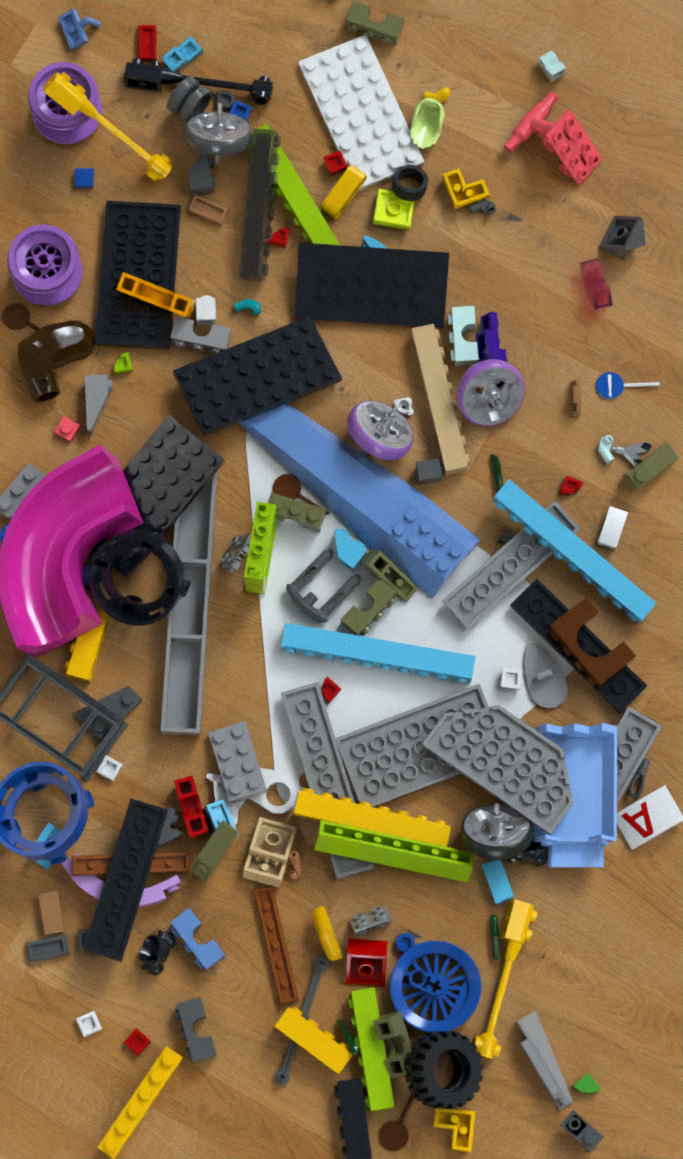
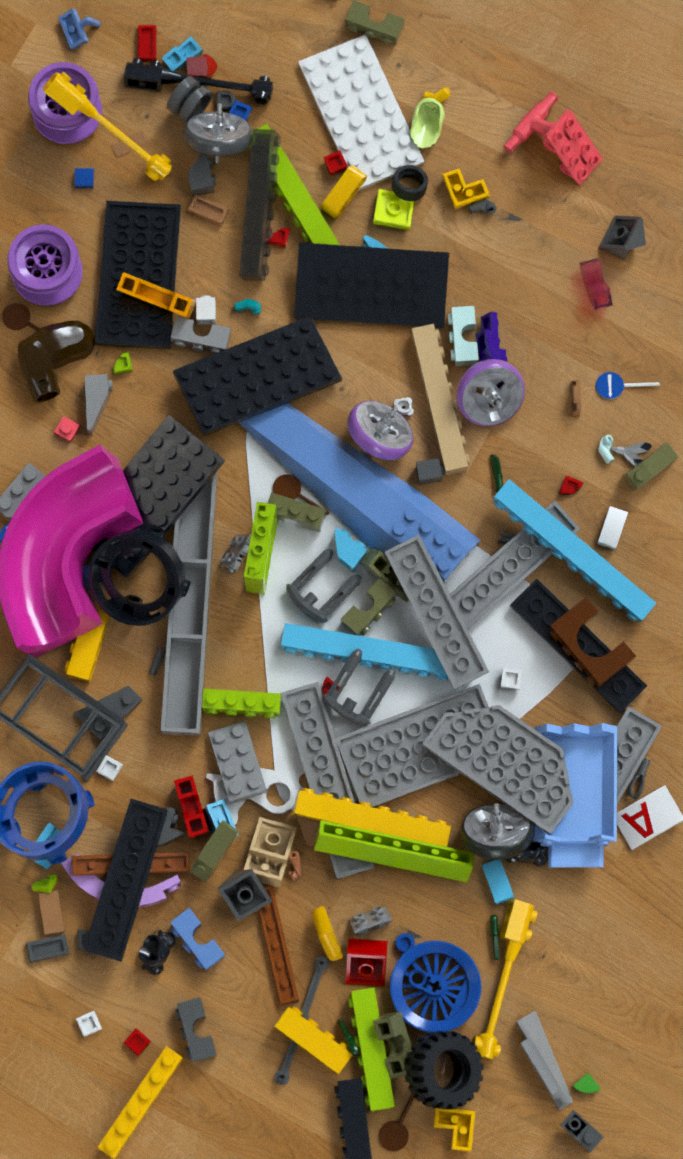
light grey shield [524,643,568,709] -> none
light aqua leg [538,51,566,83] -> none
none -> lime tile [31,875,58,893]
none -> dark grey piece [149,647,166,675]
none -> red tile [187,54,217,77]
none -> lime brick [202,688,282,719]
none -> dark grey slope [218,869,272,921]
none -> dark grey piece [323,649,395,725]
none -> light grey plate [385,535,489,690]

